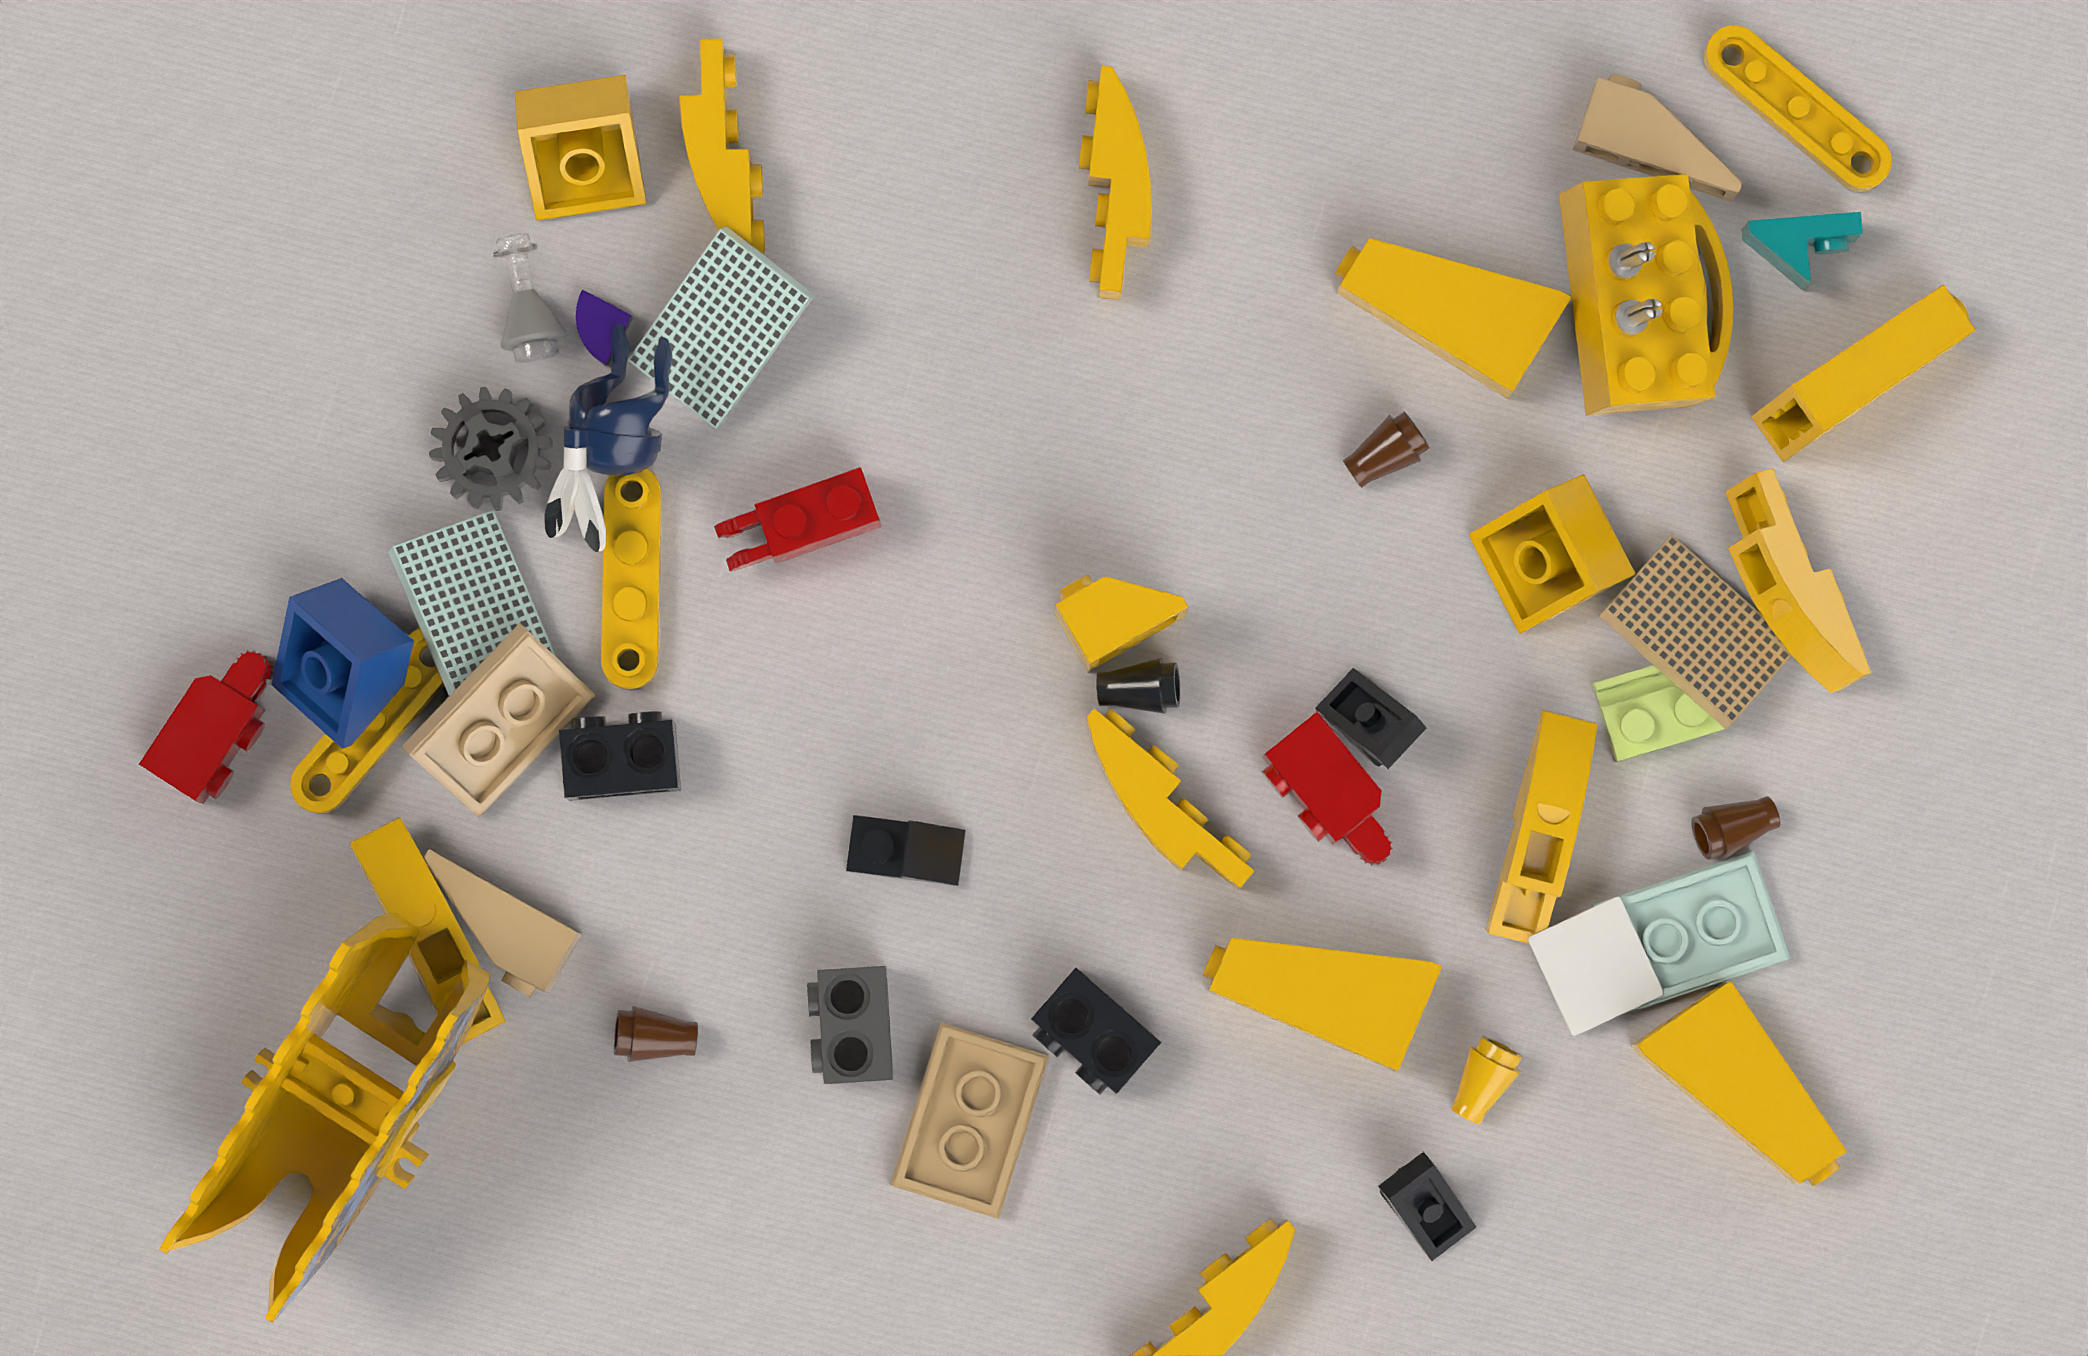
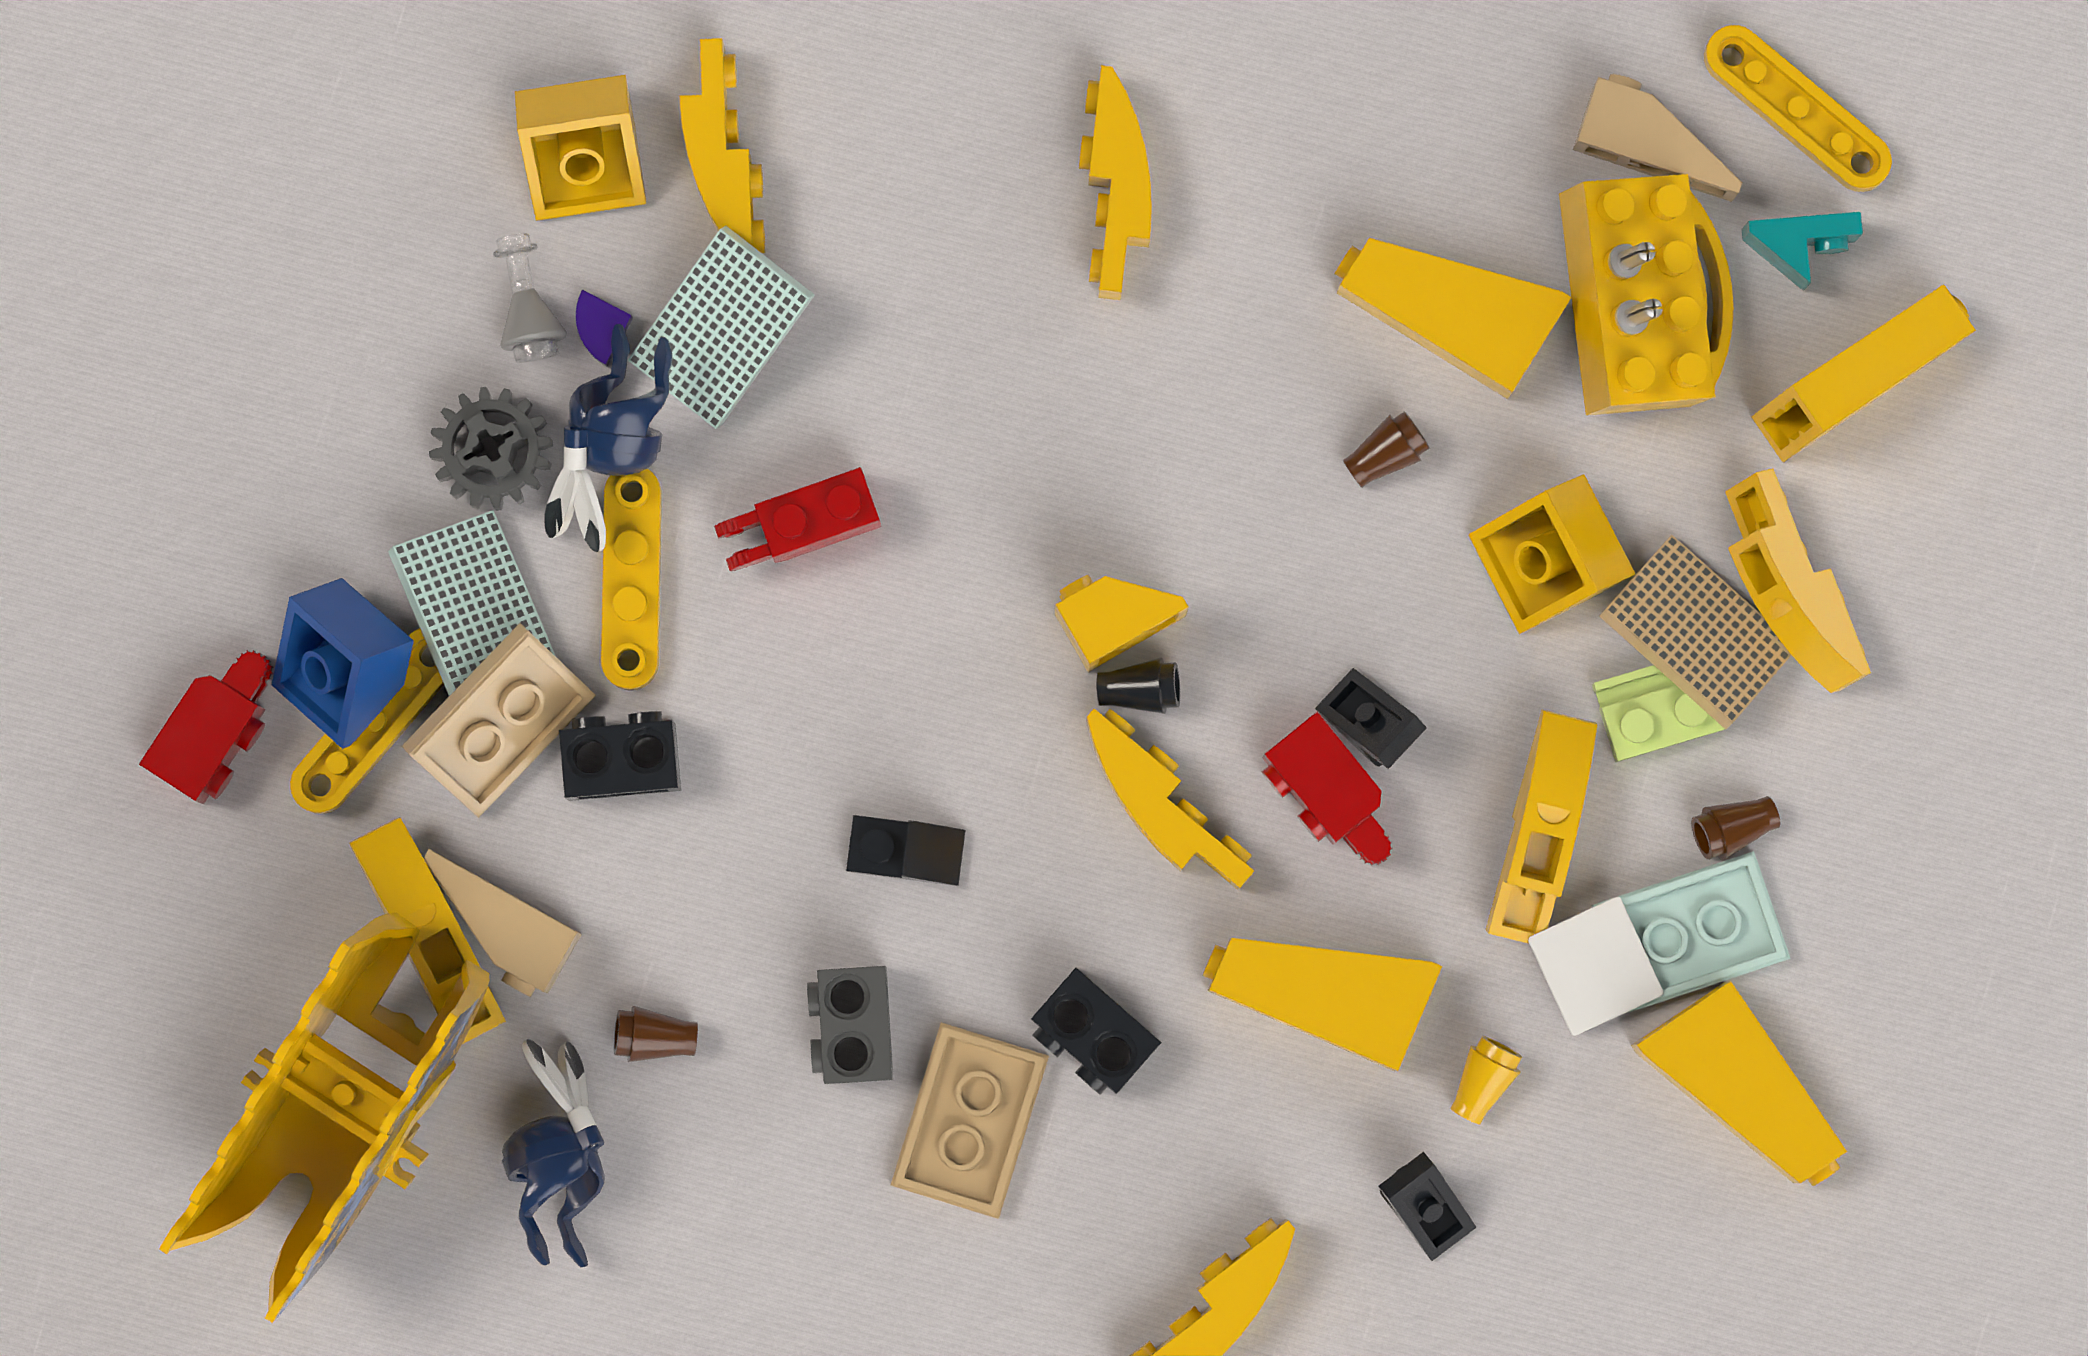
none -> dark blue hair [502,1039,605,1268]

